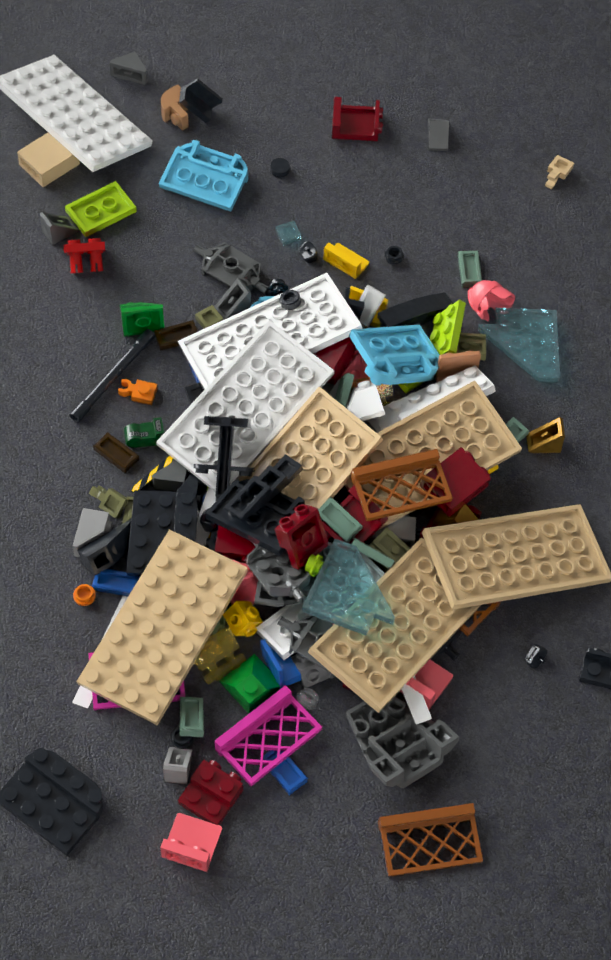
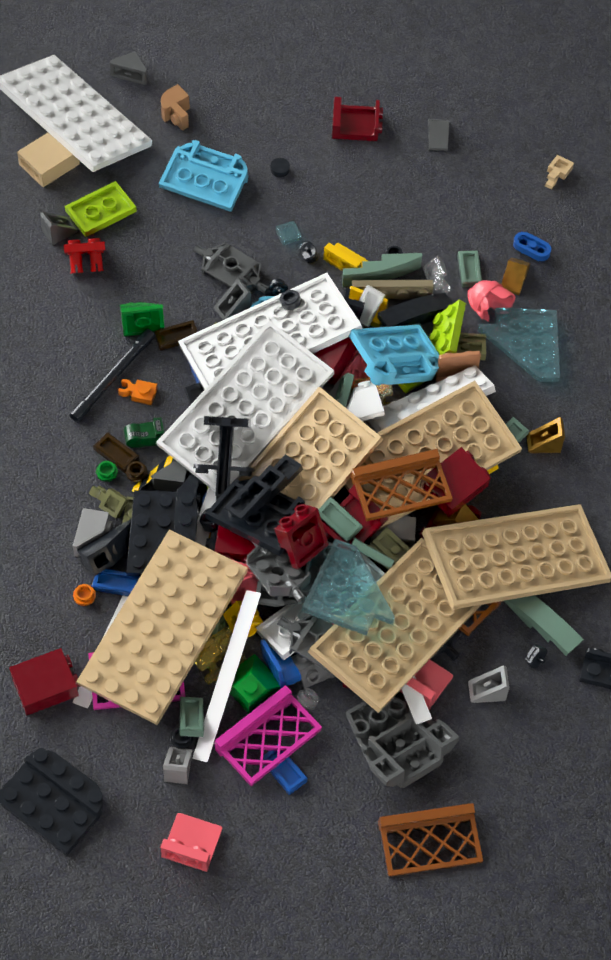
dark red plate [177,760,243,825] -> none
black panel [179,79,223,123] -> none
olive plate [195,305,224,329] -> none
lime plate [305,554,324,577] -> none
none -> dark red brick [9,648,80,716]
none -> green plate [96,461,118,482]
none -> dark brown plate [126,461,148,482]
none -> white sticker [192,590,261,762]
none -> sand green slope [342,253,422,287]
none -> dark tan plate [352,280,434,300]
none -> clear plate [422,256,451,294]
none -> light grey slope [468,665,509,703]
none -> pearl gold slope [501,257,531,295]
none -> sand green slope [504,595,584,656]
none -> blue plate [513,232,551,261]

